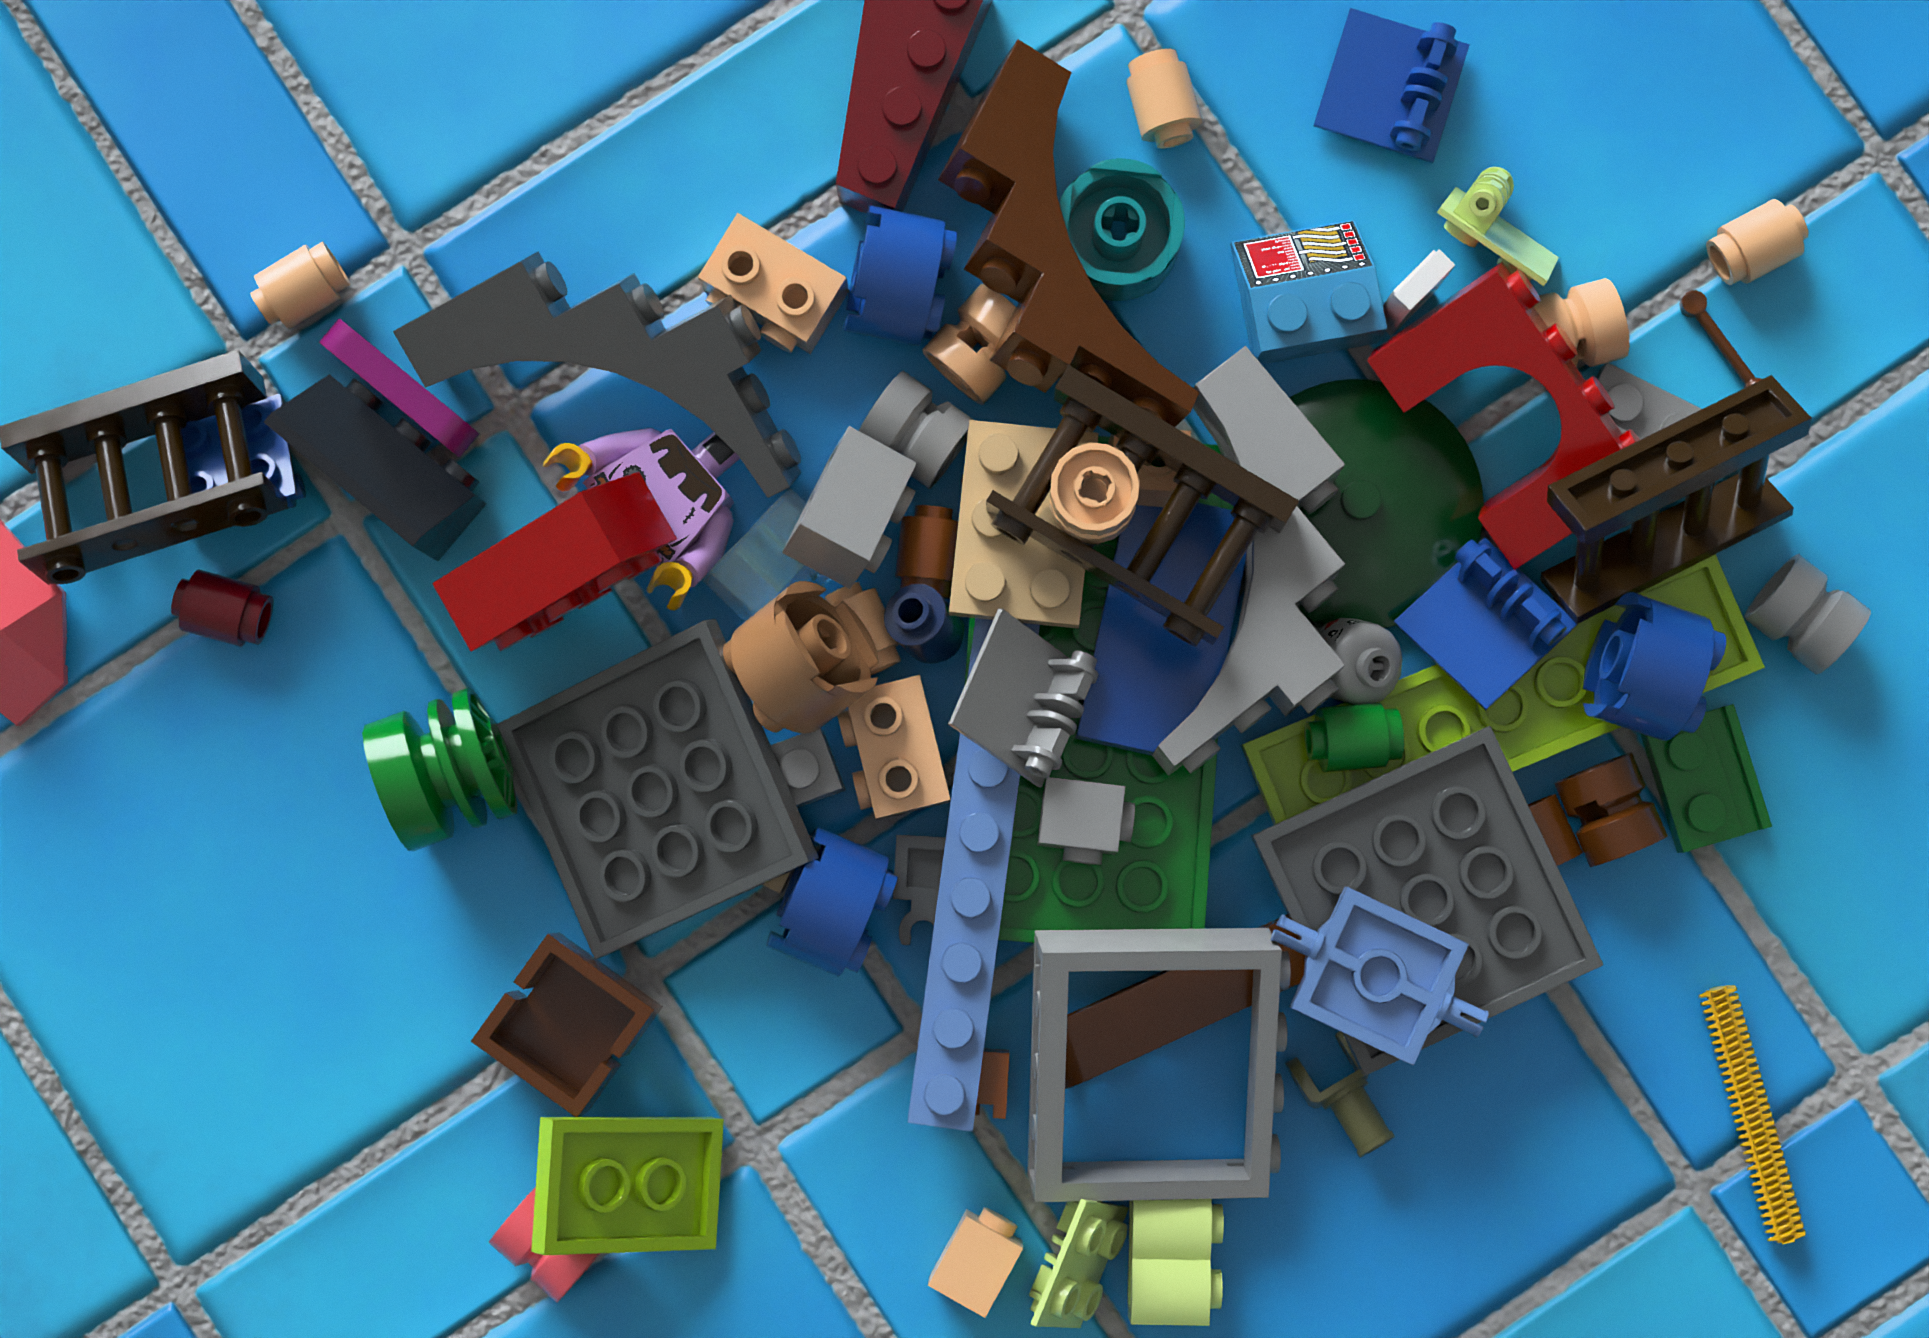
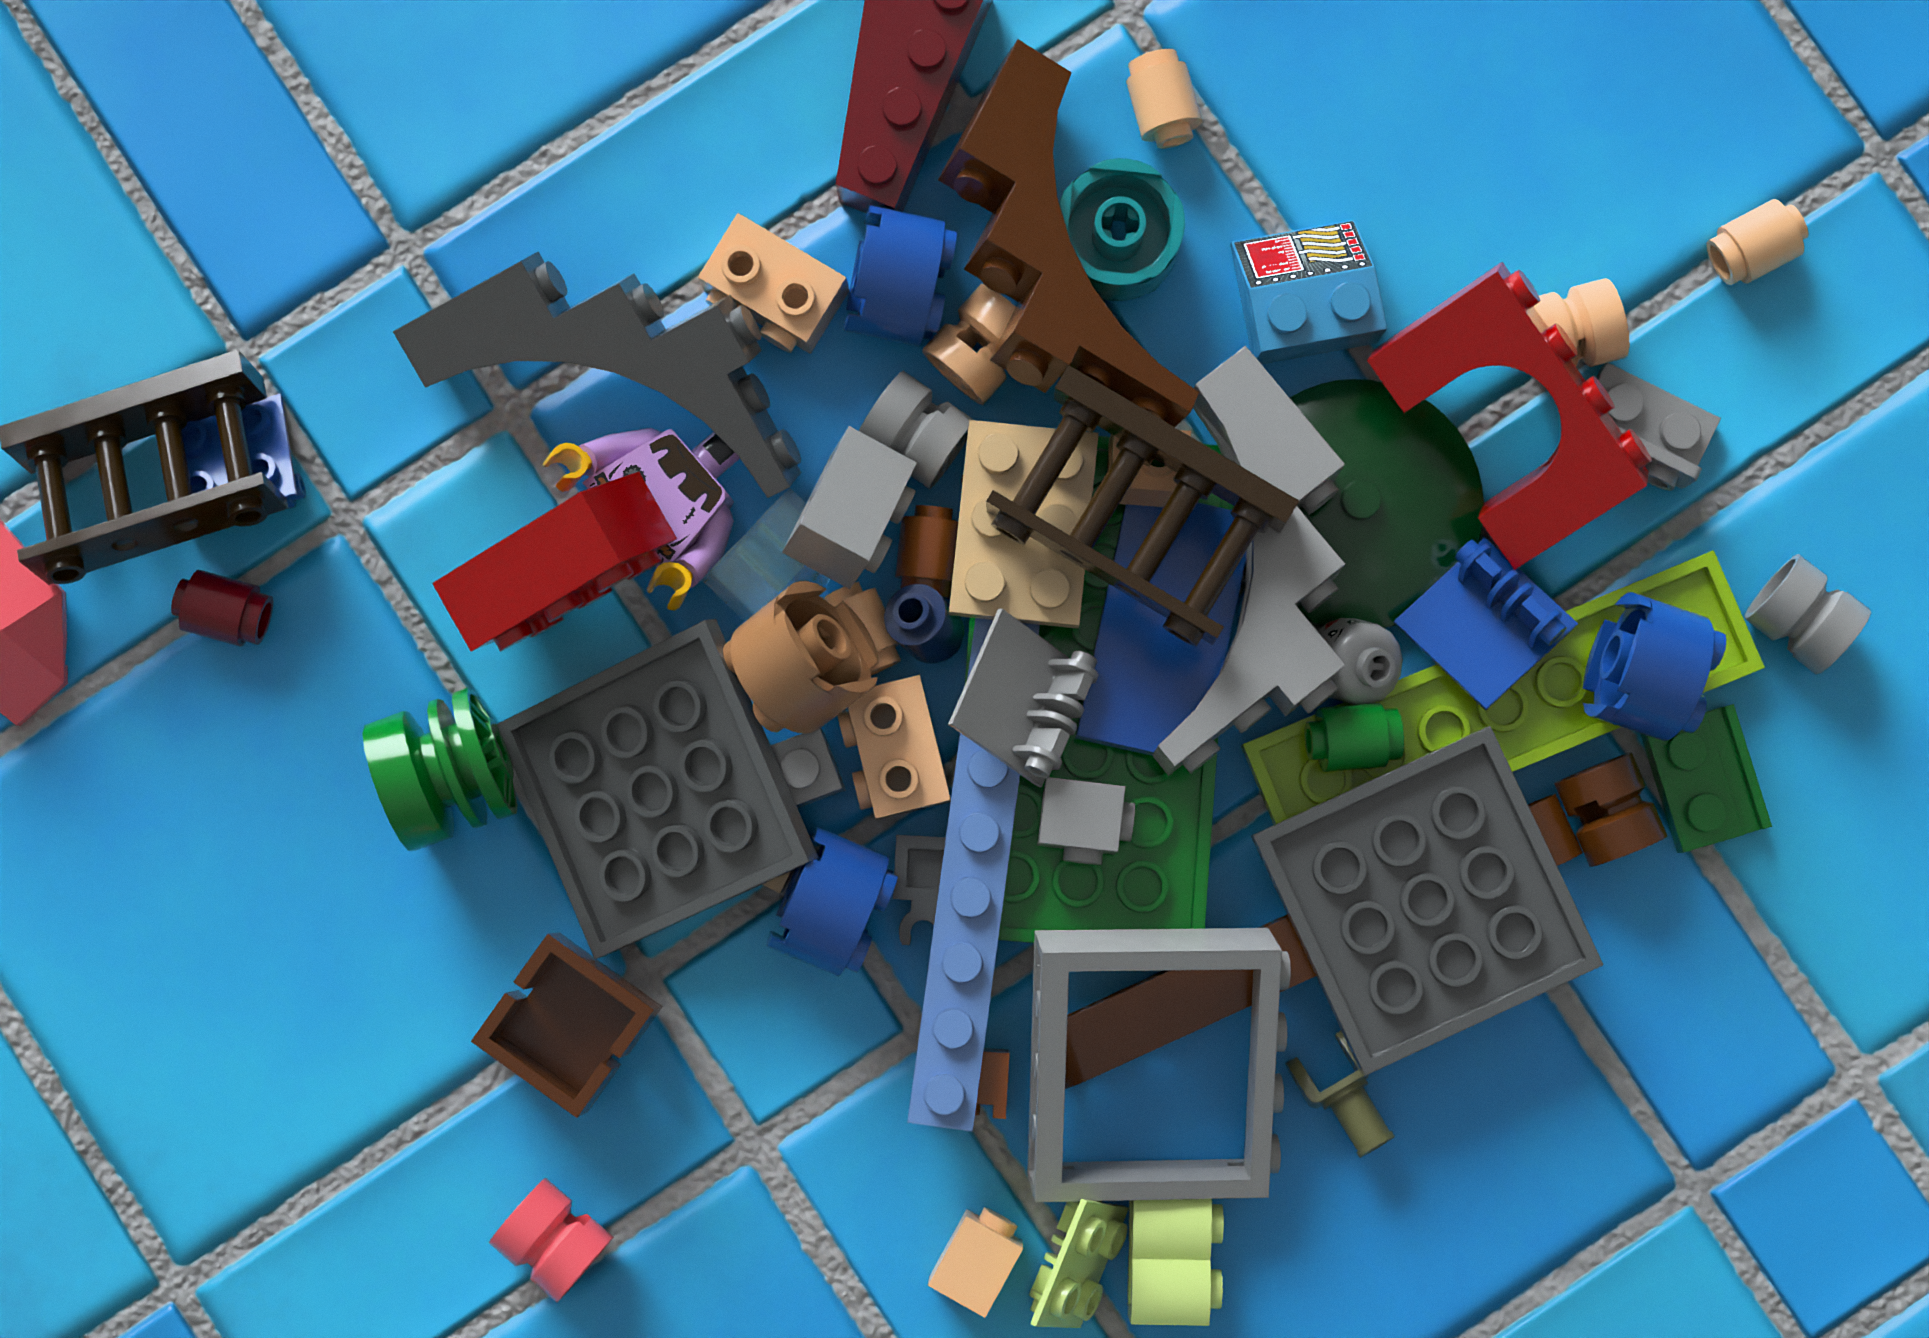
light nougat brick [250,241,351,330] -> none
black slope [264,374,486,561] -> none
magenta beam [319,318,480,458] -> none
lime plate [531,1117,724,1255] -> none
light nougat wheel [1049,443,1139,544] -> none
medium blue plate [1270,887,1489,1066] -> none
blue hinge [1313,8,1470,163] -> none
white tile [1383,249,1455,336] -> none
yellowish green hinge [1437,167,1559,286] -> none
dark brown fence [1540,375,1812,625] -> none
reddish brown hinge [1679,290,1762,388] -> none
yellow axle [1698,985,1806,1244] -> none

